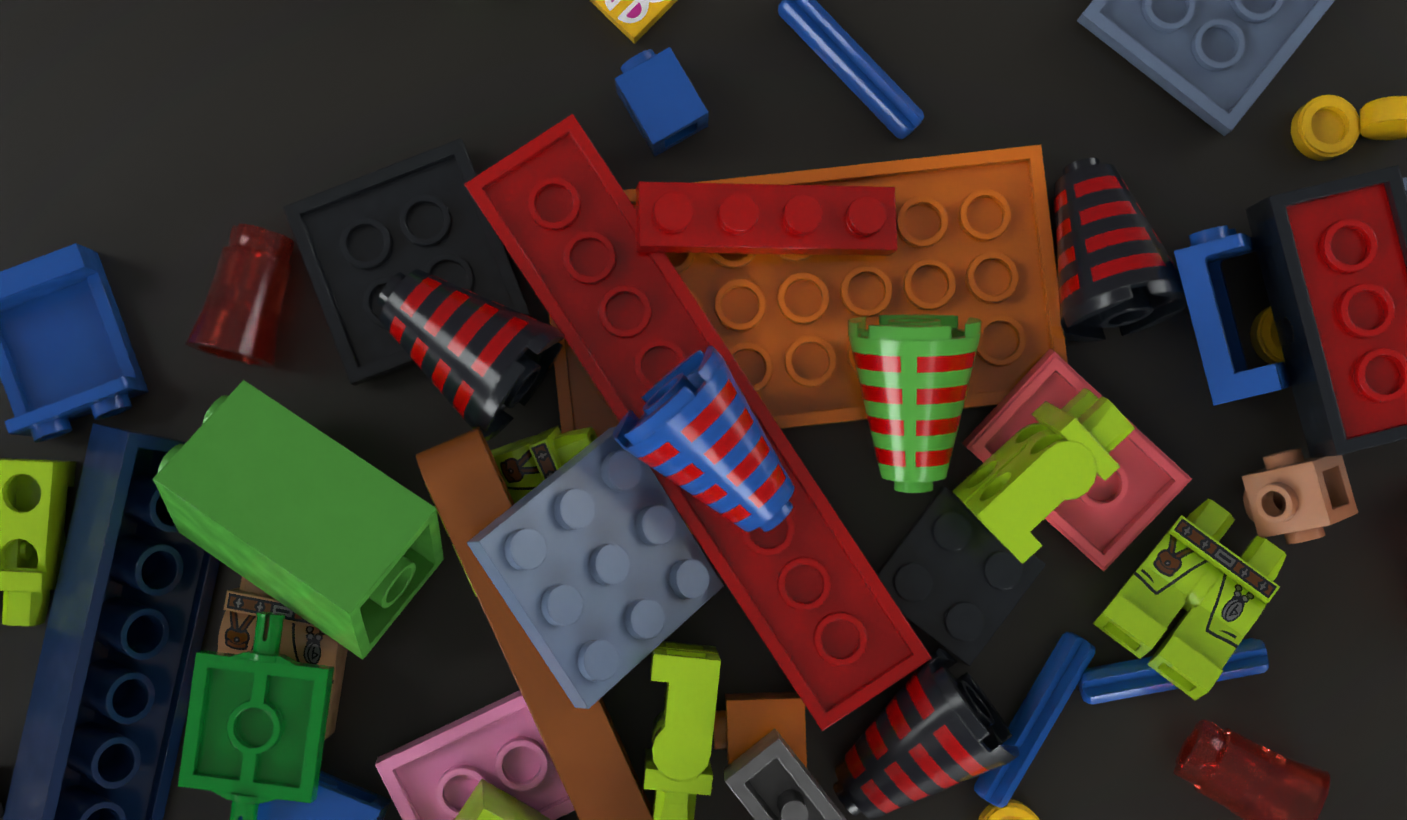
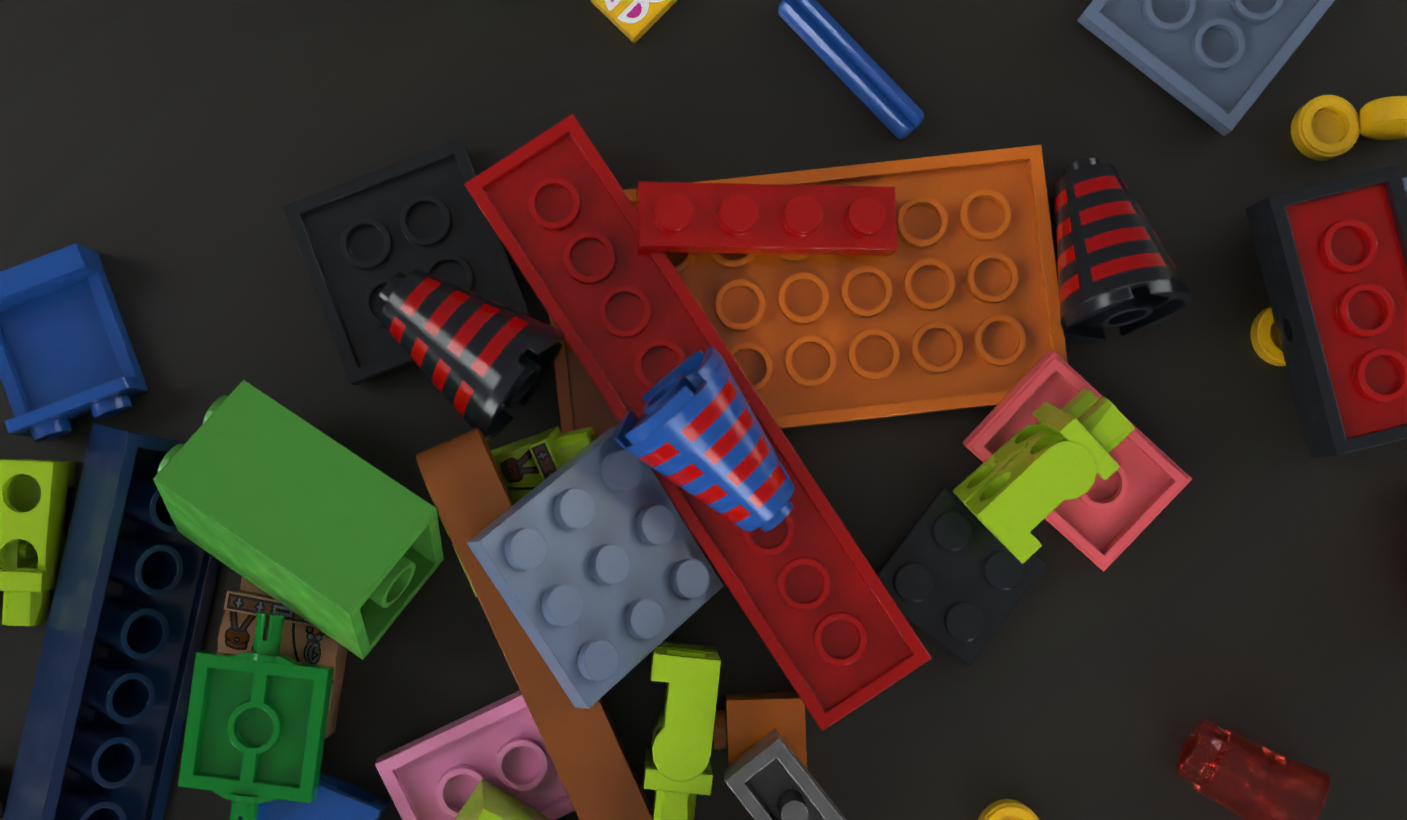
clear red plant [185,223,294,368] -> none
blue brick [614,47,709,157] -> none
black cone [833,648,1019,820] -> none
bright green cone [848,314,981,493] -> none
blue axle [974,632,1096,808] -> none
blue axle [1078,638,1269,705] -> none
lime hips [1093,499,1287,700] -> none
blue panel [1174,225,1291,406] -> none
nougat brick [1242,448,1358,544] -> none

